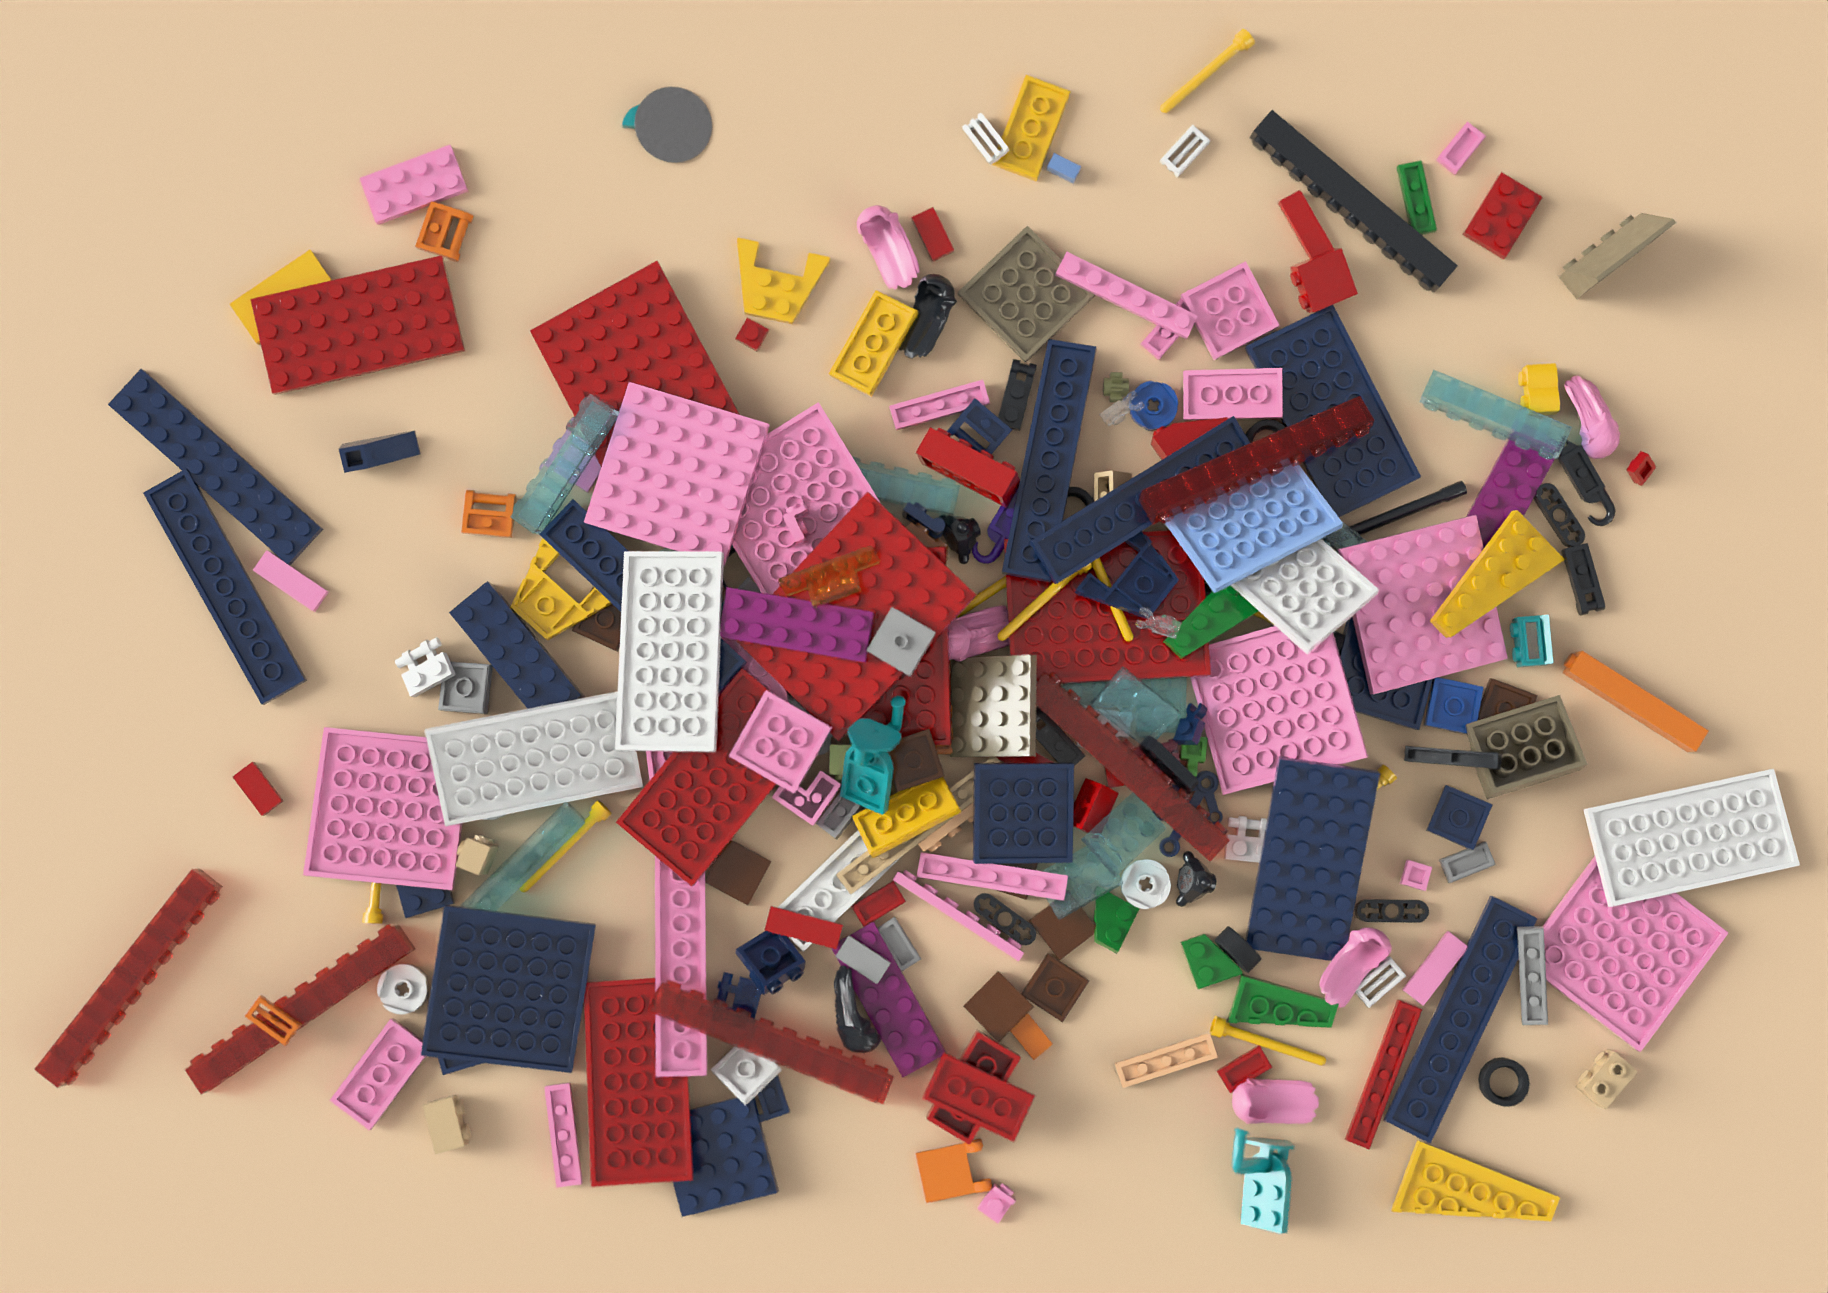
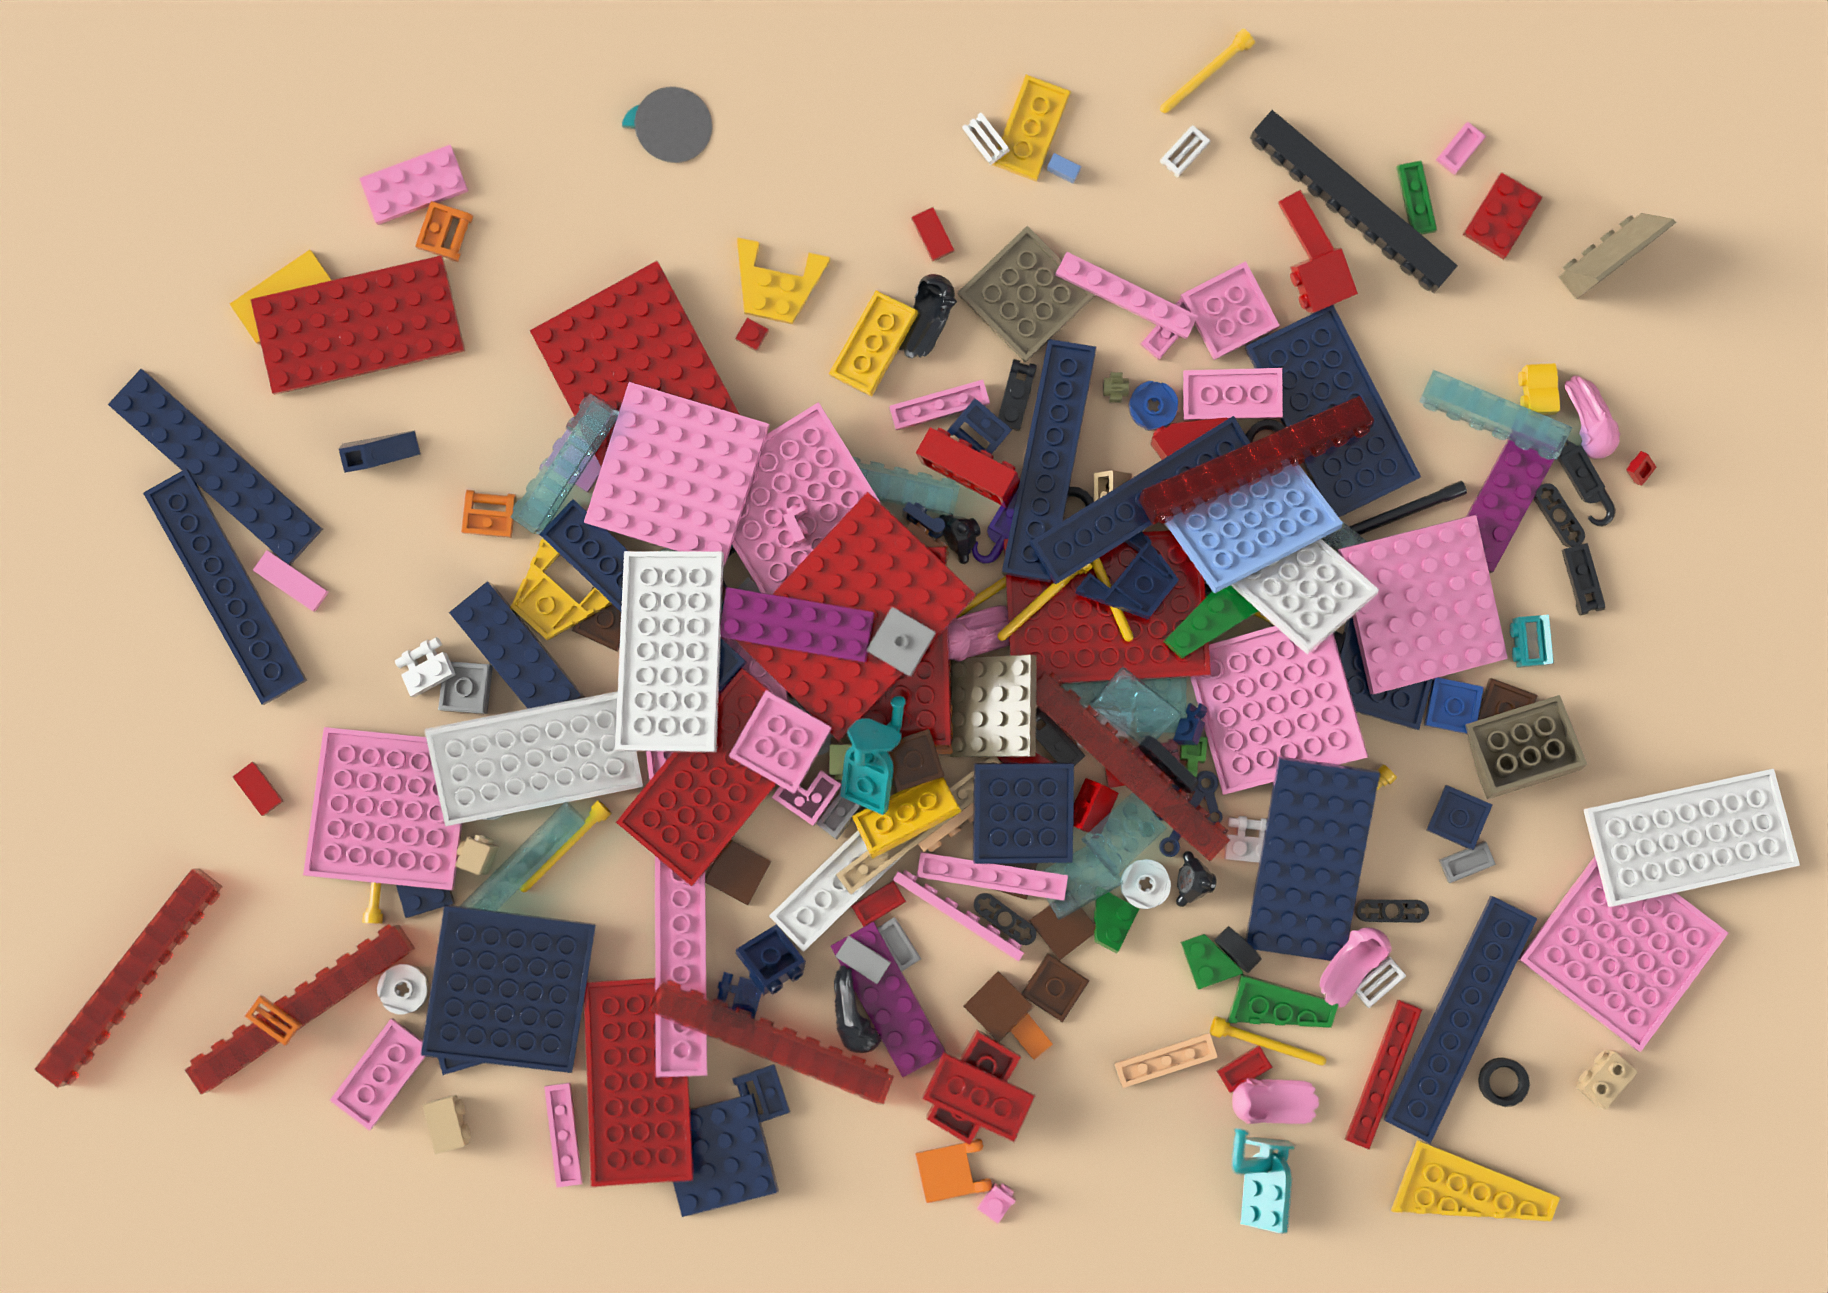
white tile [711,1035,782,1106] -> none
red tile [764,906,843,949] -> none
clear orange bracket [778,546,880,608] -> none
bright pink hair [857,205,920,290] -> none
clear plate [1099,391,1144,426] -> none
clear plate [1136,608,1181,639] -> none
bright pink plate [1400,860,1432,891] -> none
bright pink tile [1402,931,1467,1006] -> none
black piece [1404,746,1502,769] -> none
yellow wing [1430,510,1565,638] -> none
light grey tile [1517,926,1548,1025] -> none
orange brick [1563,651,1709,752] -> none

